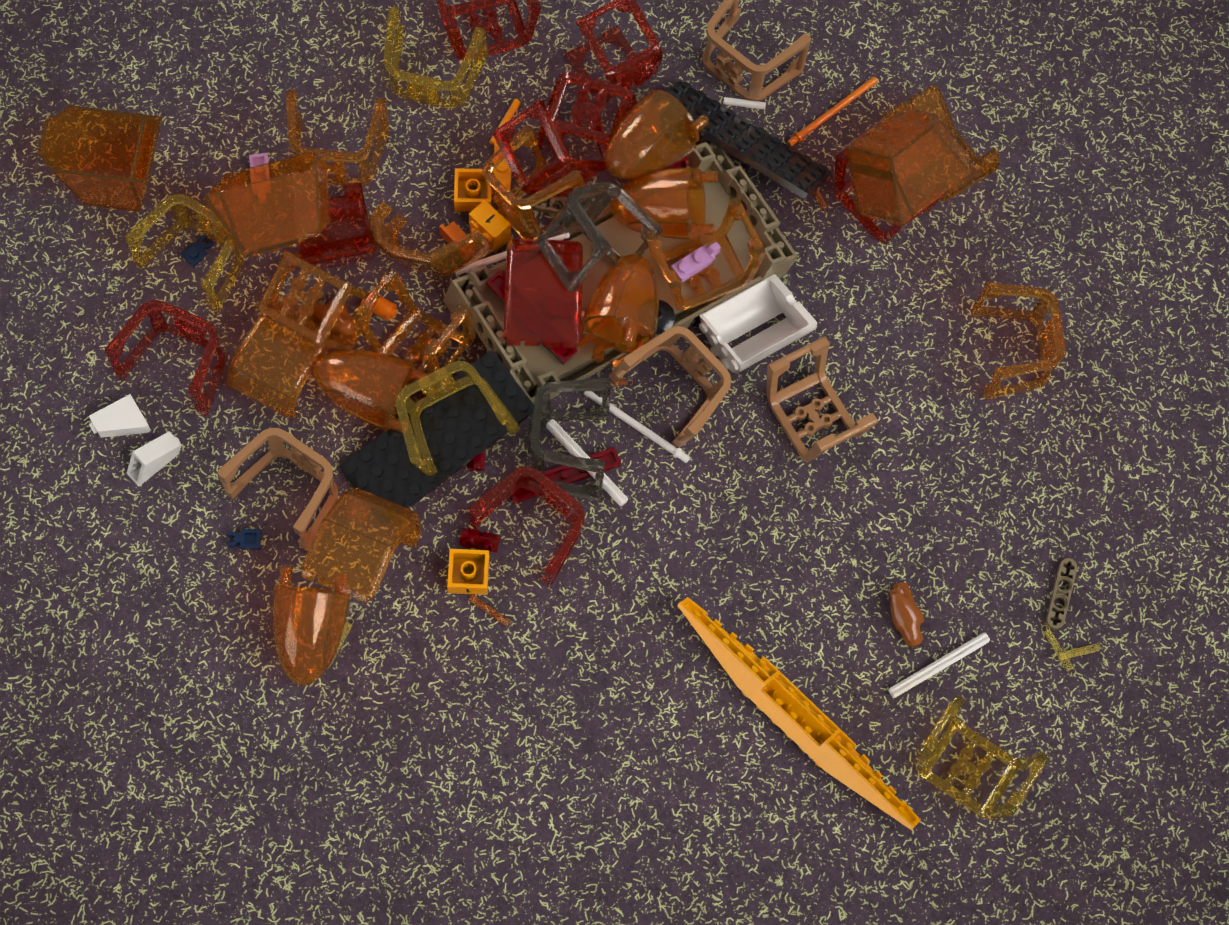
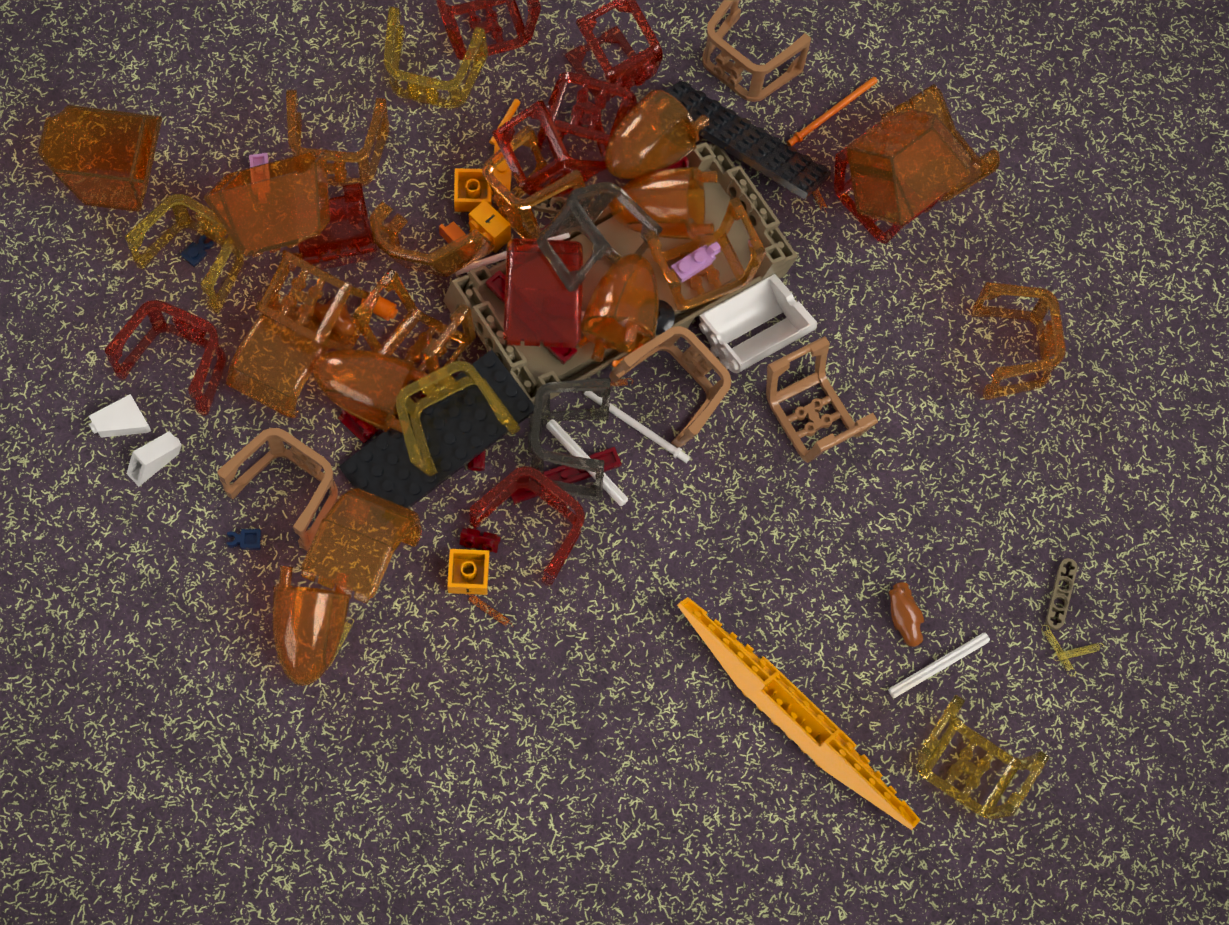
white piece [723,97,766,109] -> none
none -> dark red hinge [337,406,378,444]

